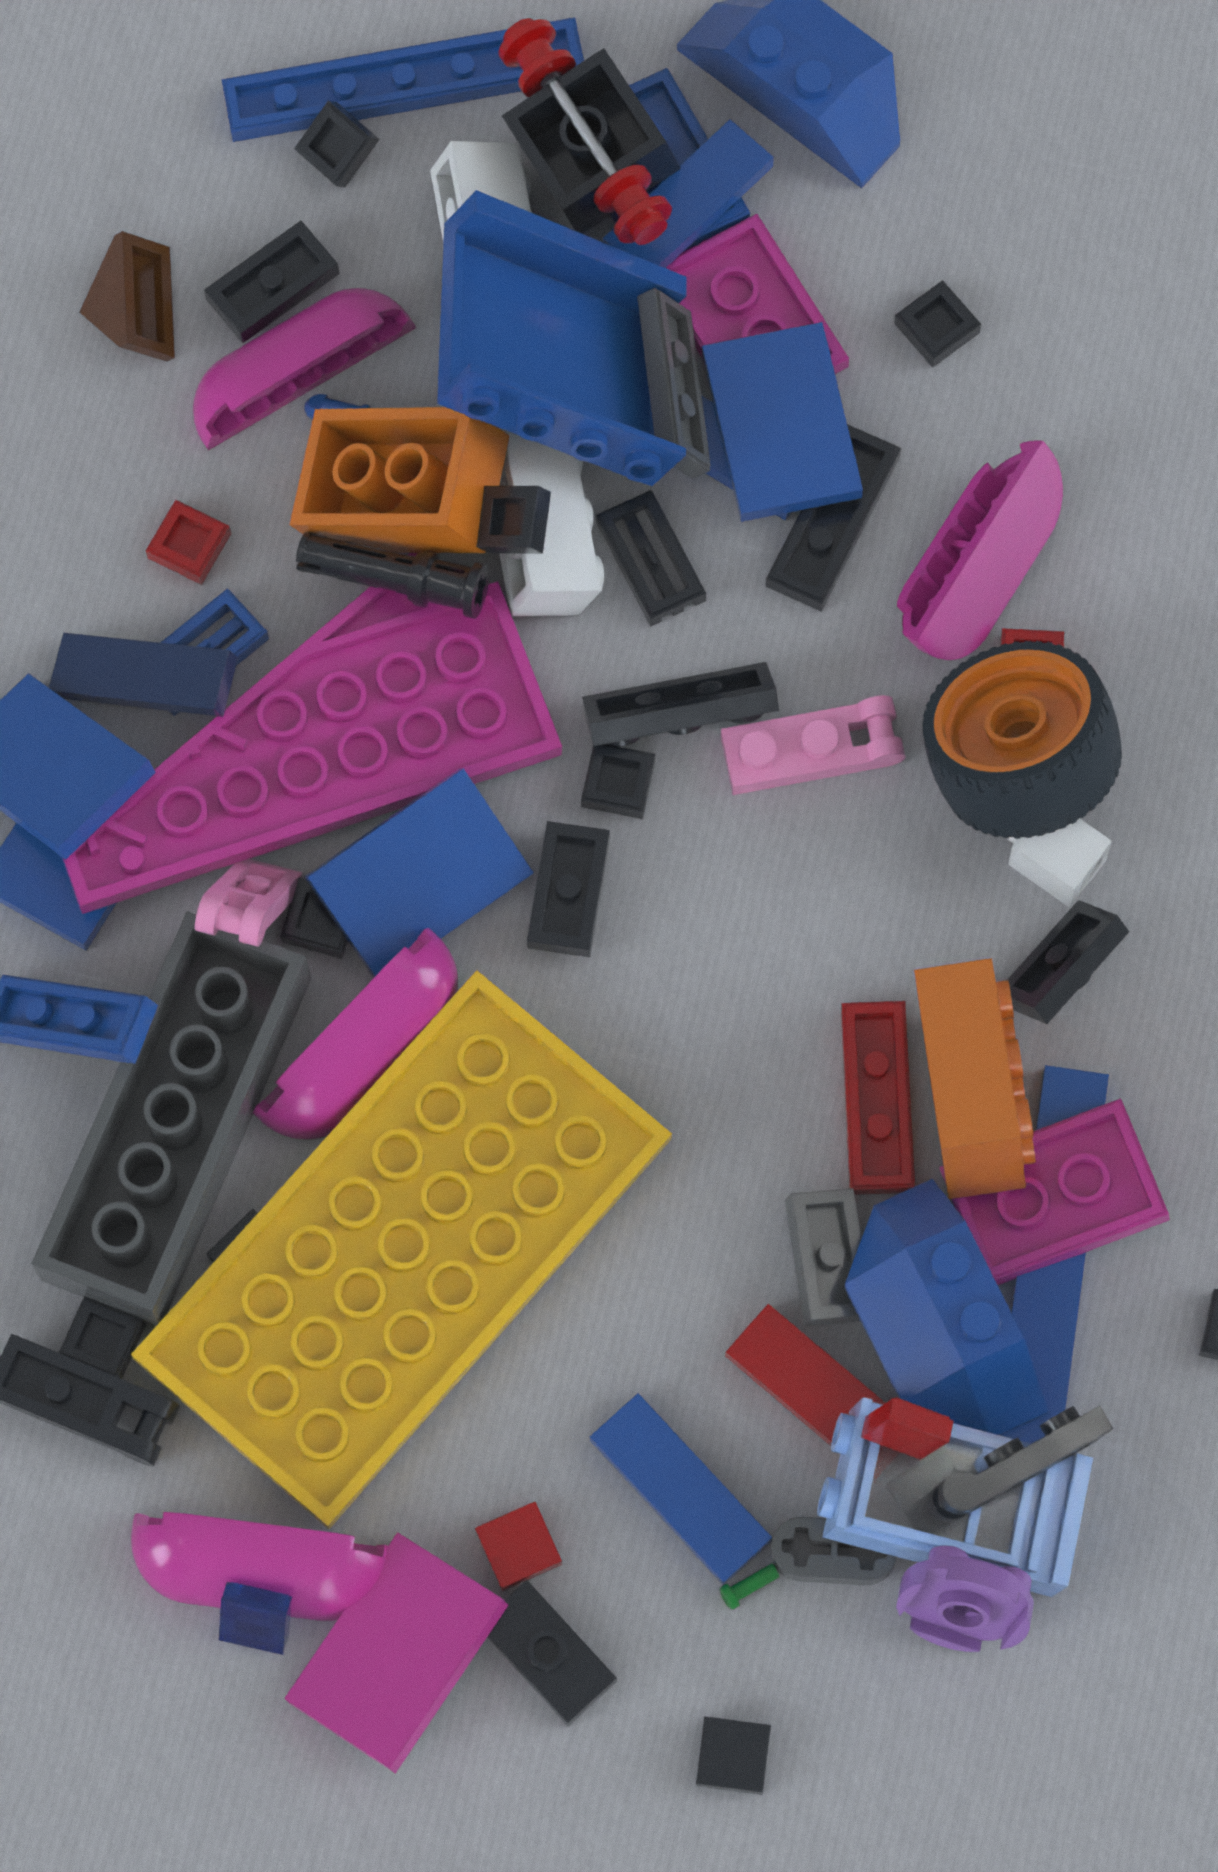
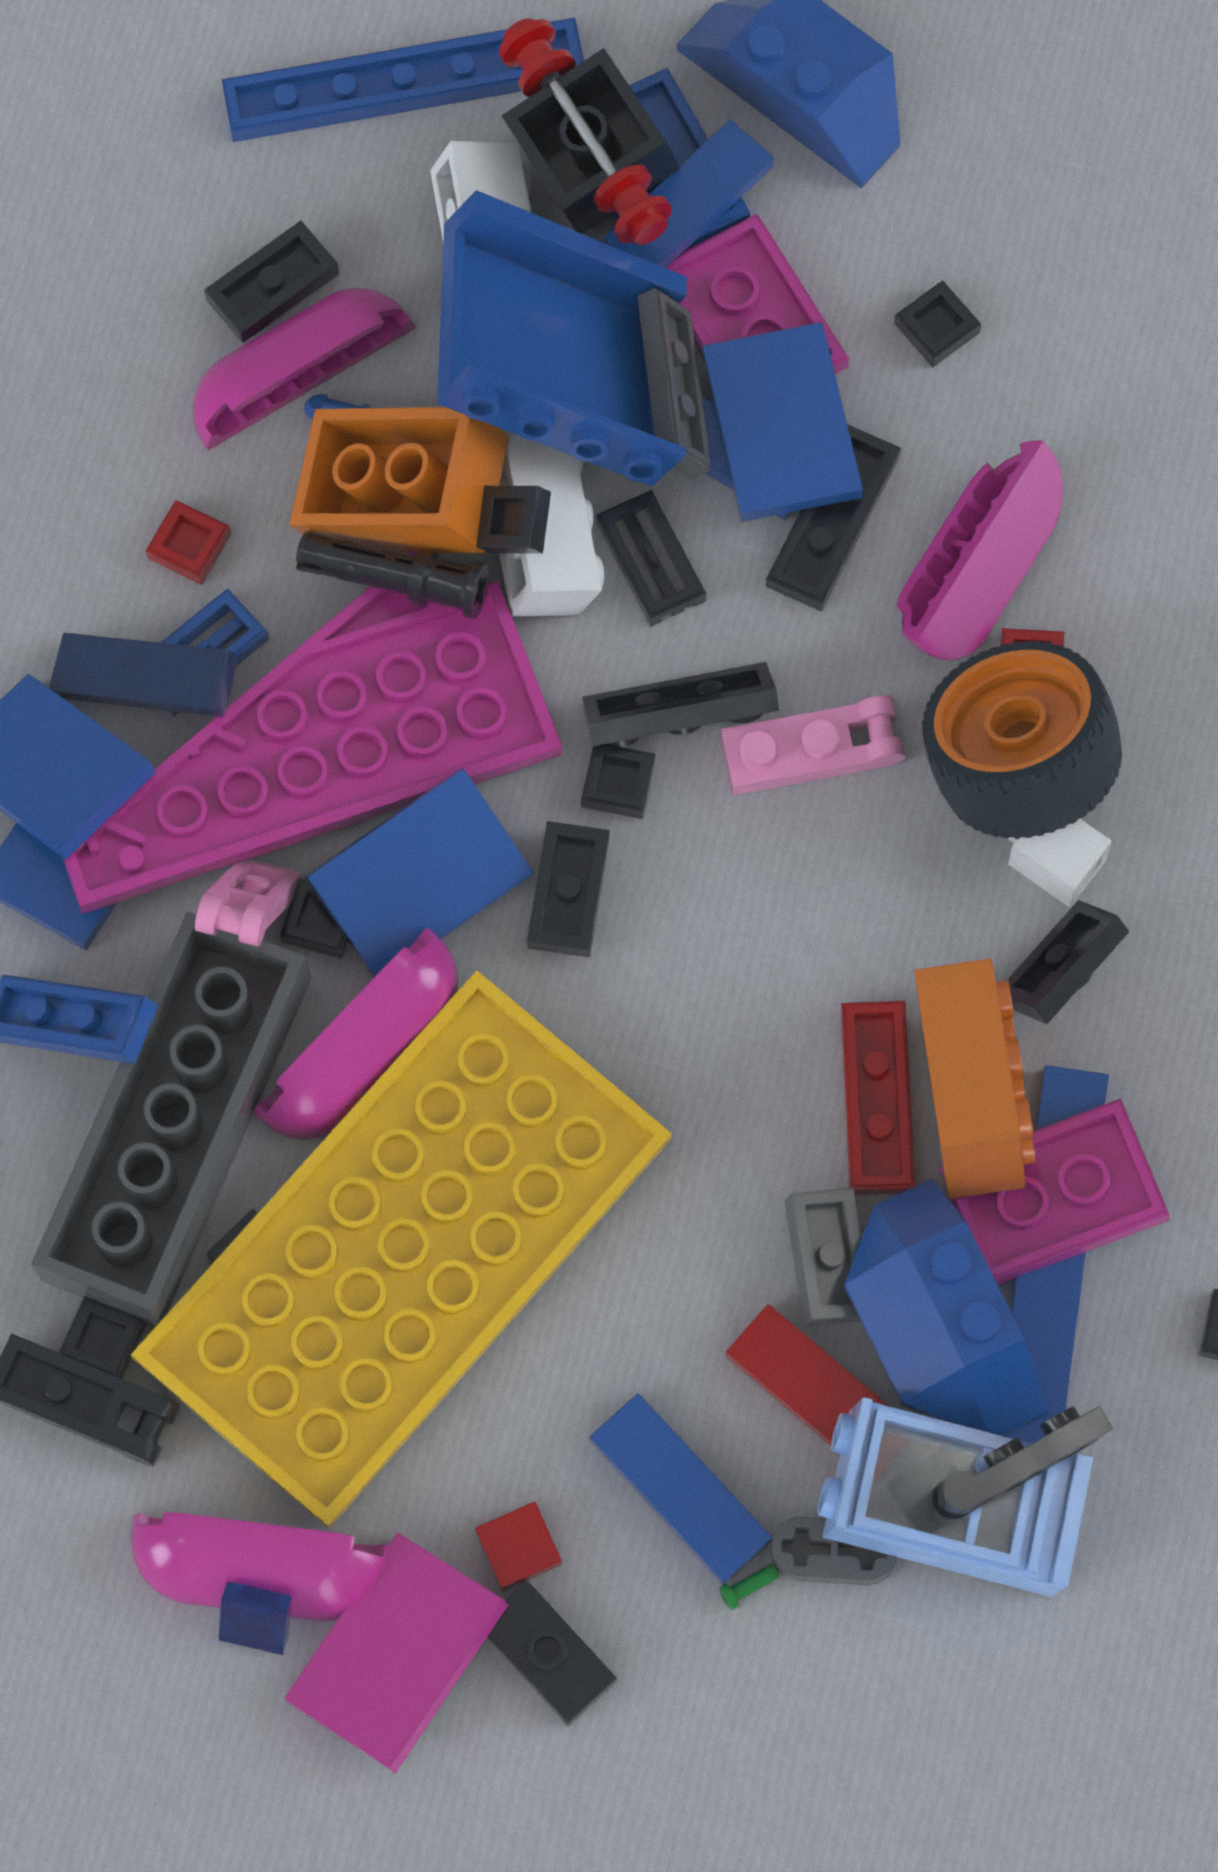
reddish brown slope [79,231,175,362] -> none
black tile [294,100,380,187] -> none
black tile [696,1716,771,1795] -> none
red tile [861,1397,953,1460] -> none
medium lavender plate [896,1546,1034,1652] -> none

